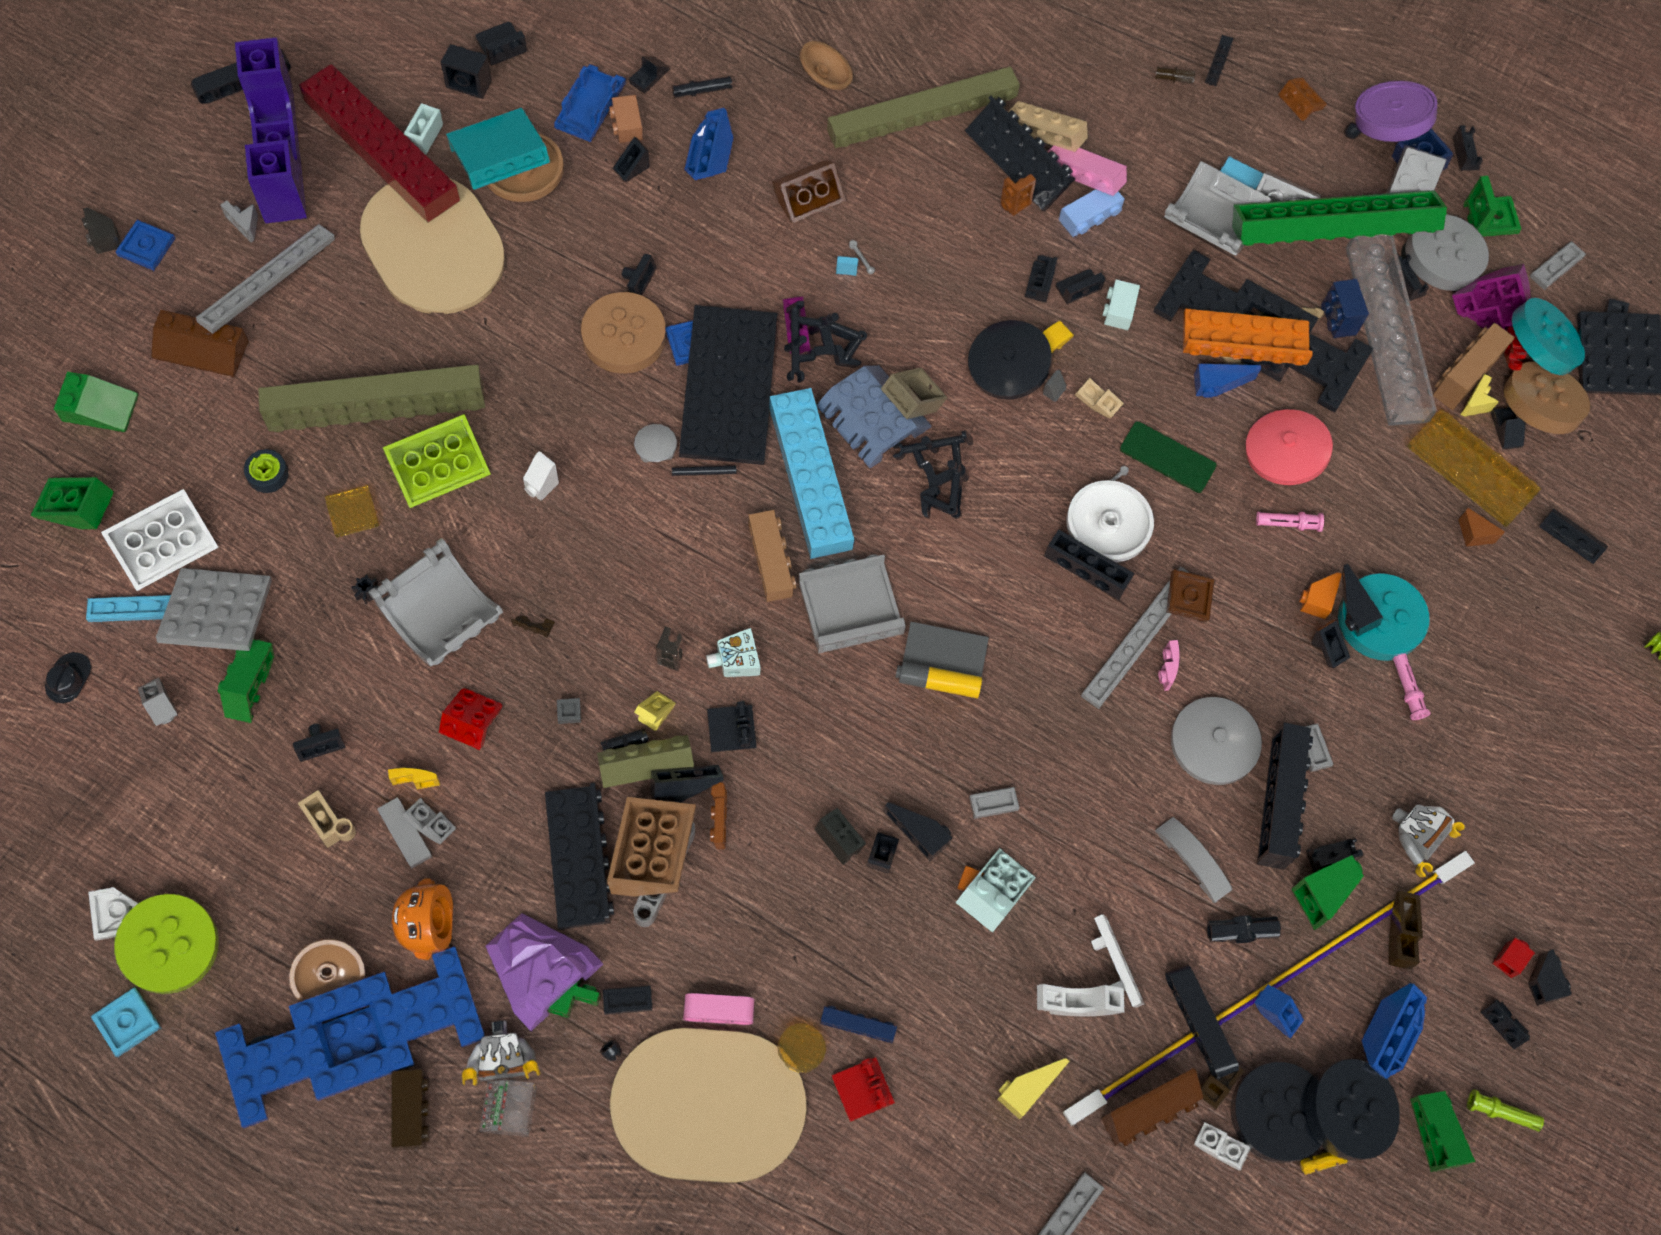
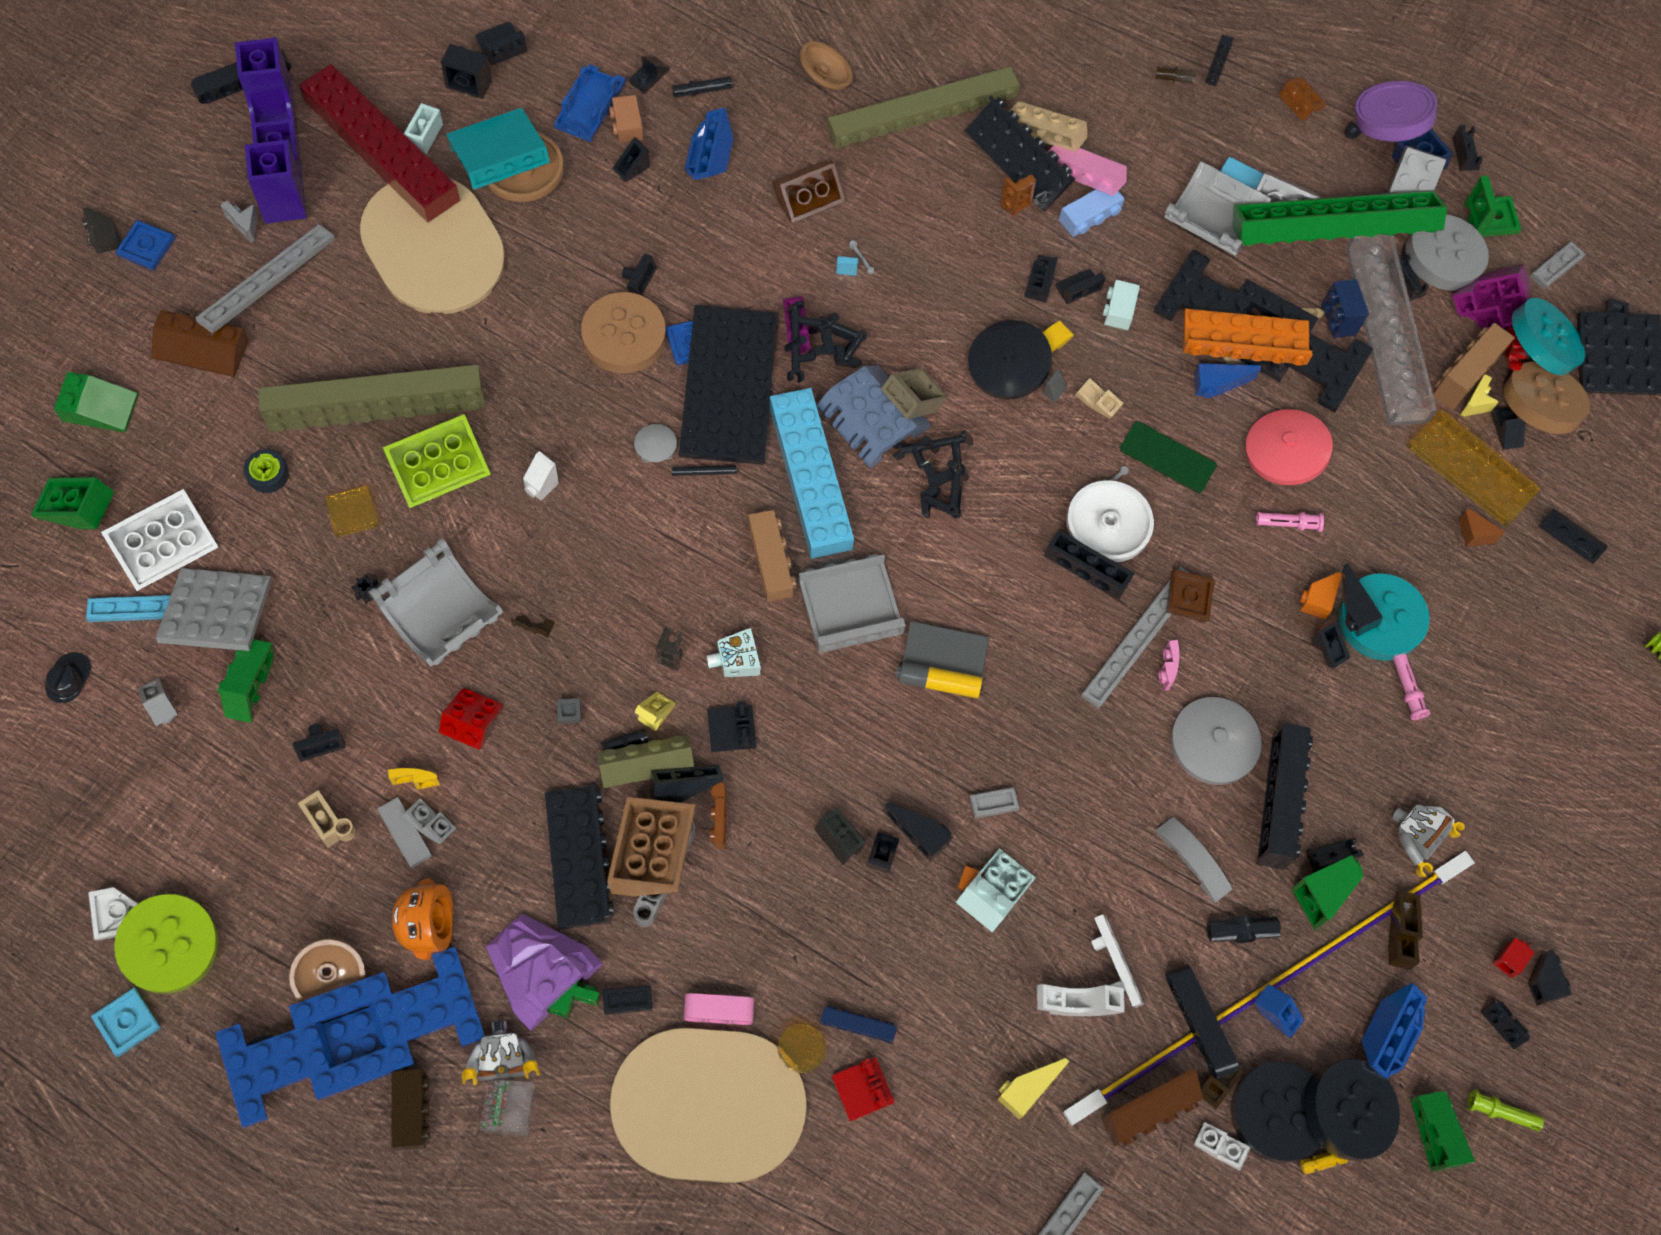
black hinge [600,1039,622,1061] -> none
light grey tile [1305,723,1333,772] -> none

